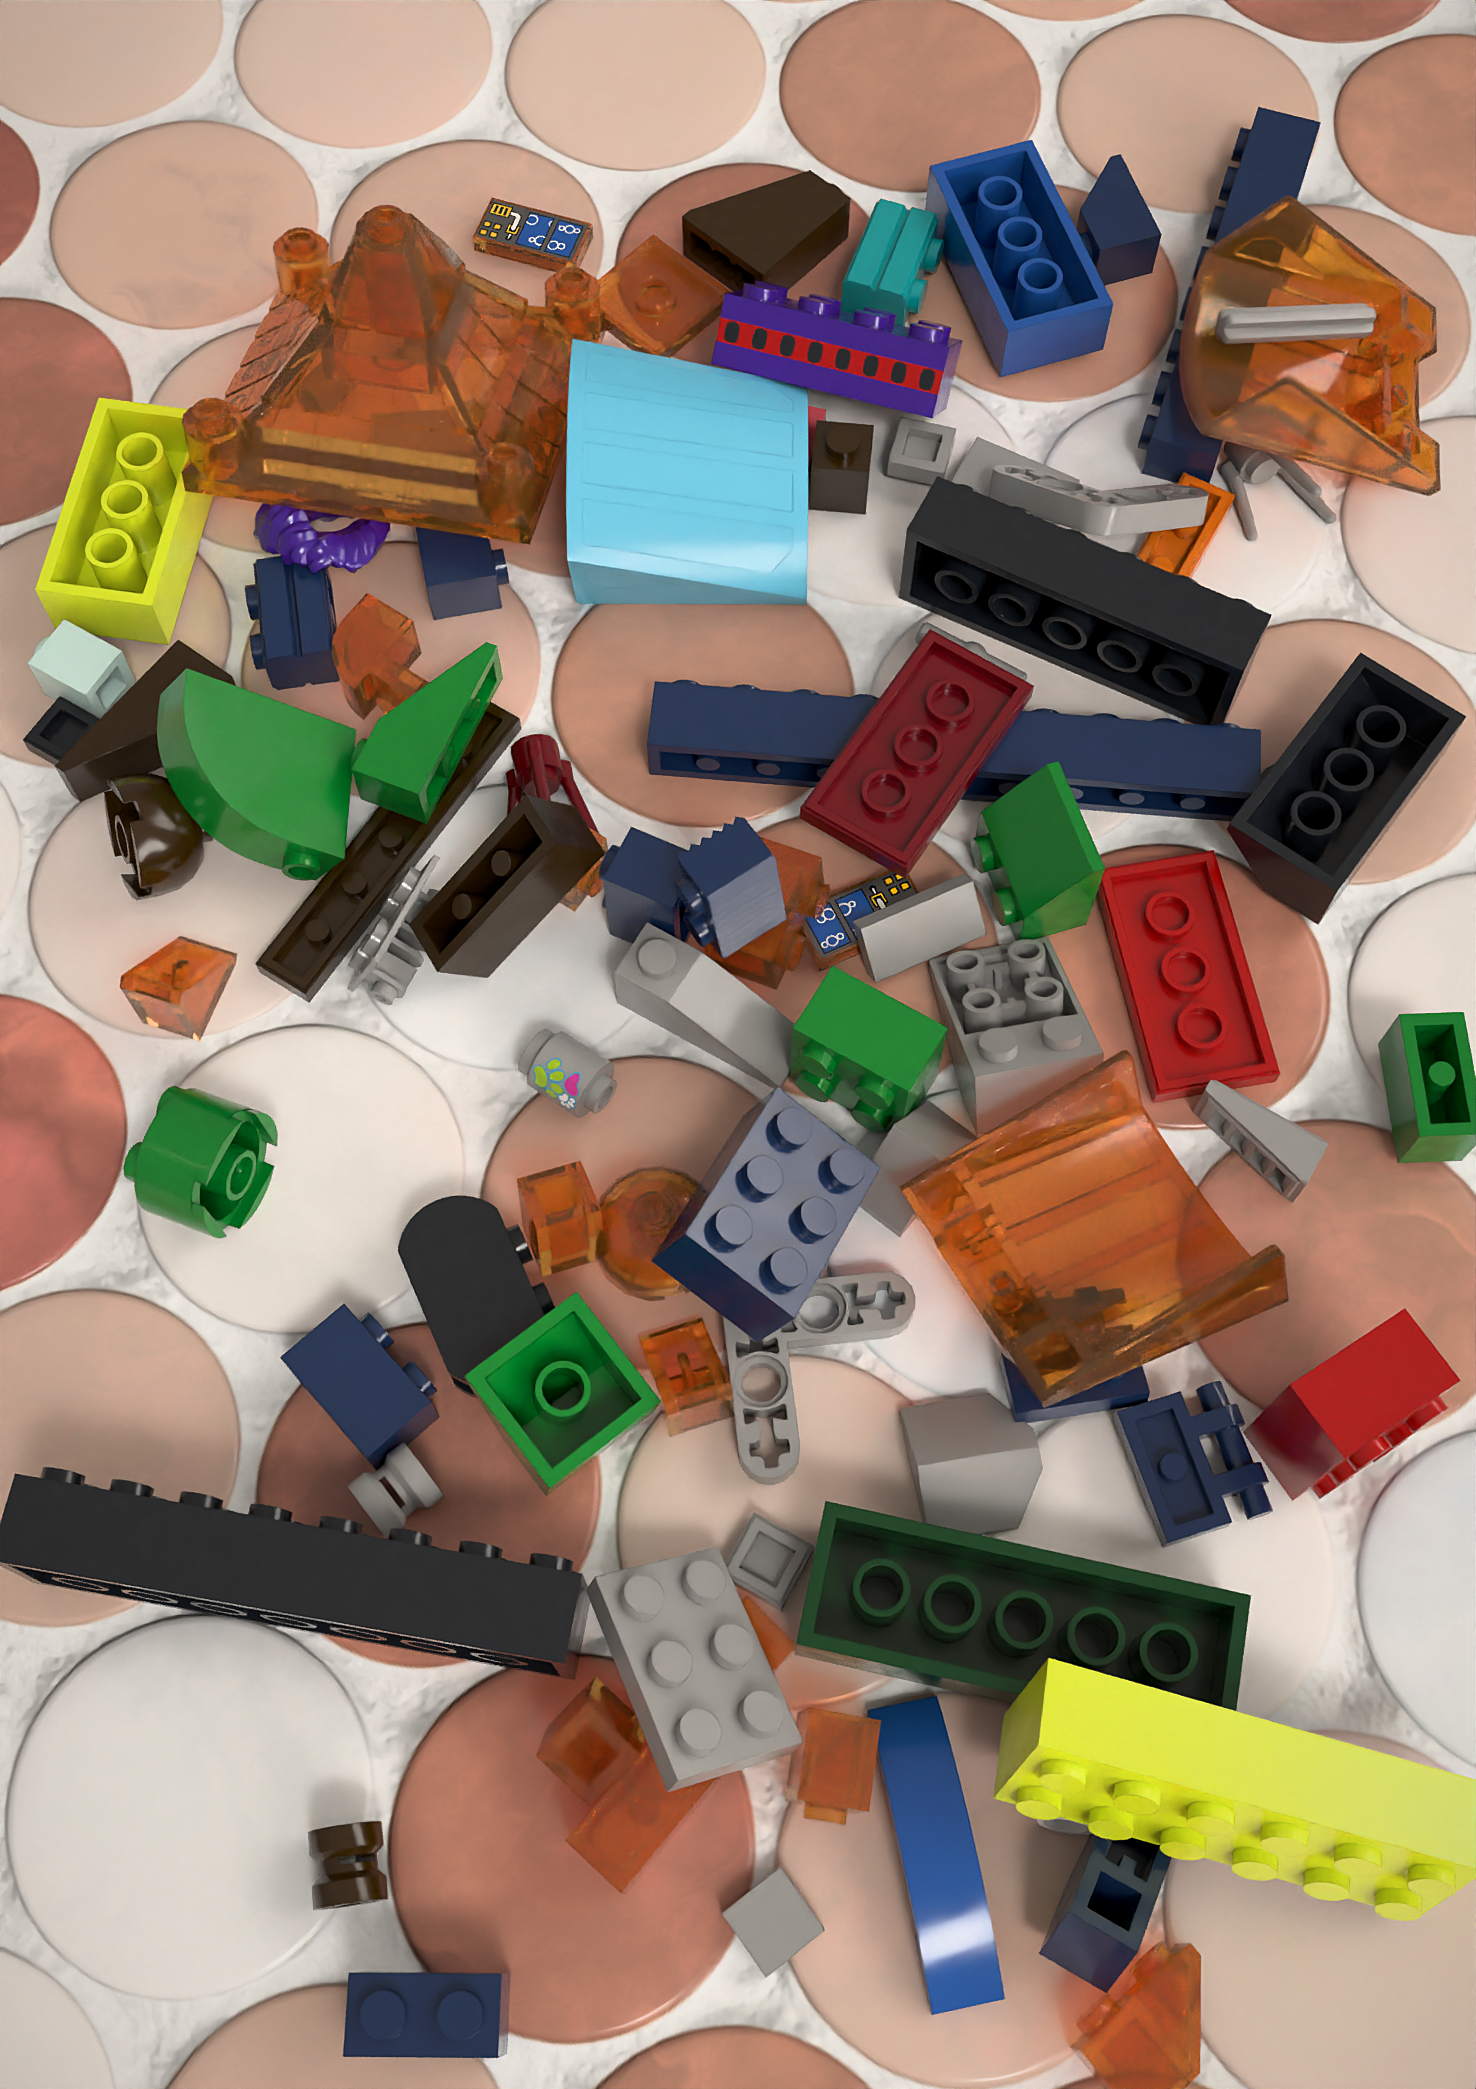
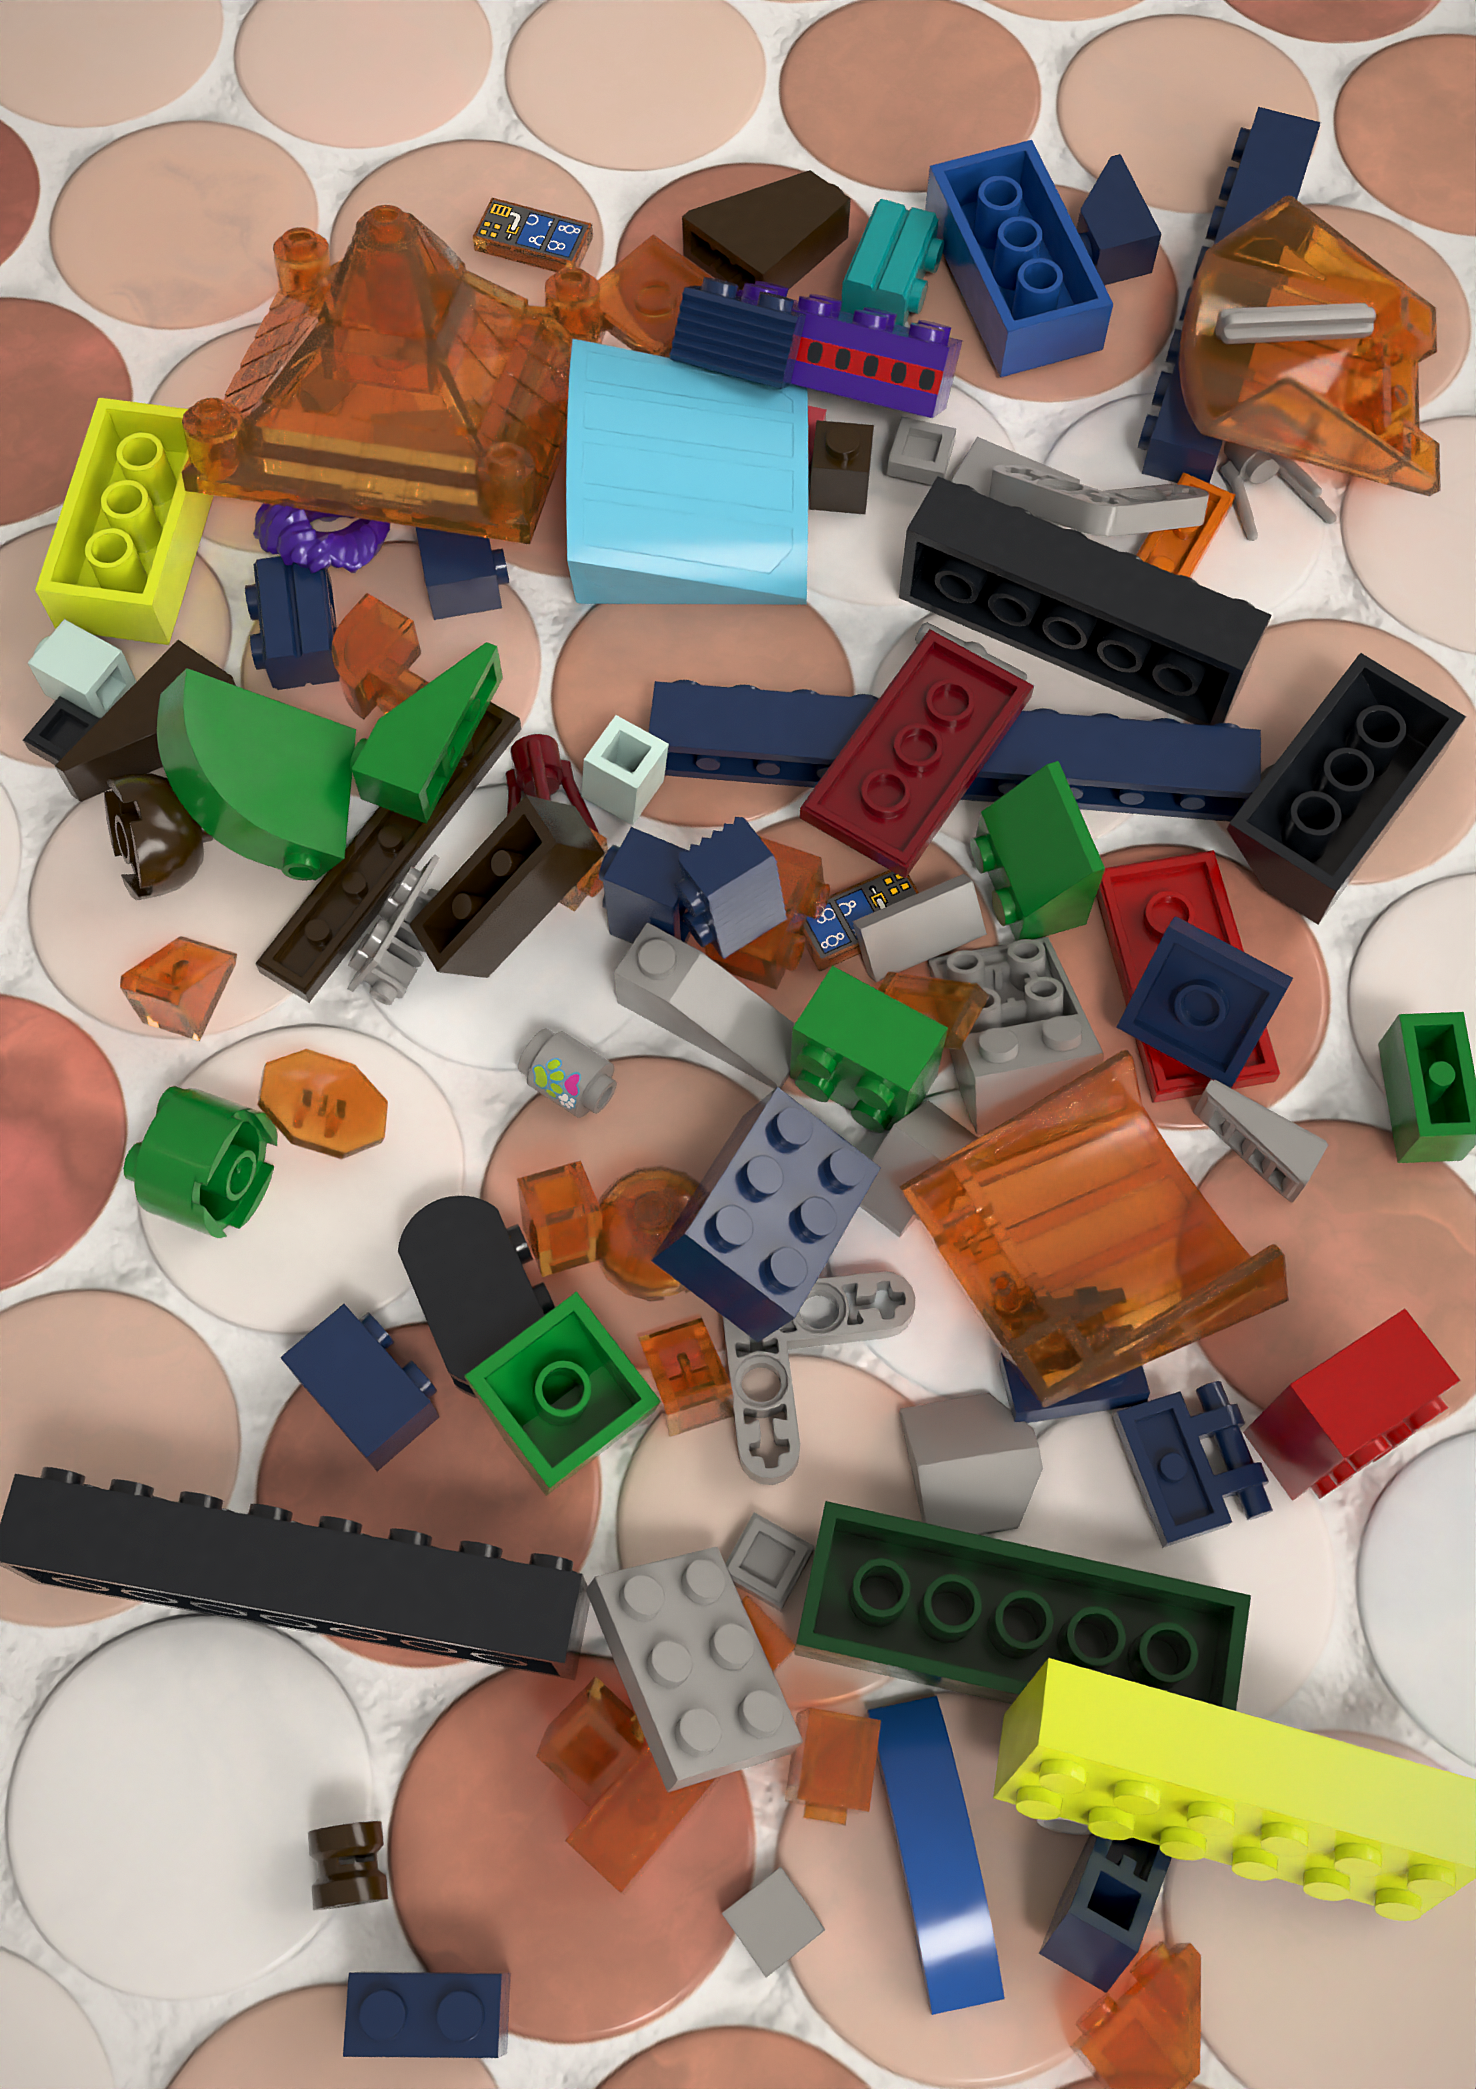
light grey wheel [347,1442,444,1539] -> none
none -> clear orange piece [257,1049,388,1159]
none -> light aqua brick [581,715,669,825]
none -> dark blue brick [670,277,806,389]
none -> clear orange tile [878,972,989,1050]
none -> dark blue tile [1116,916,1293,1088]

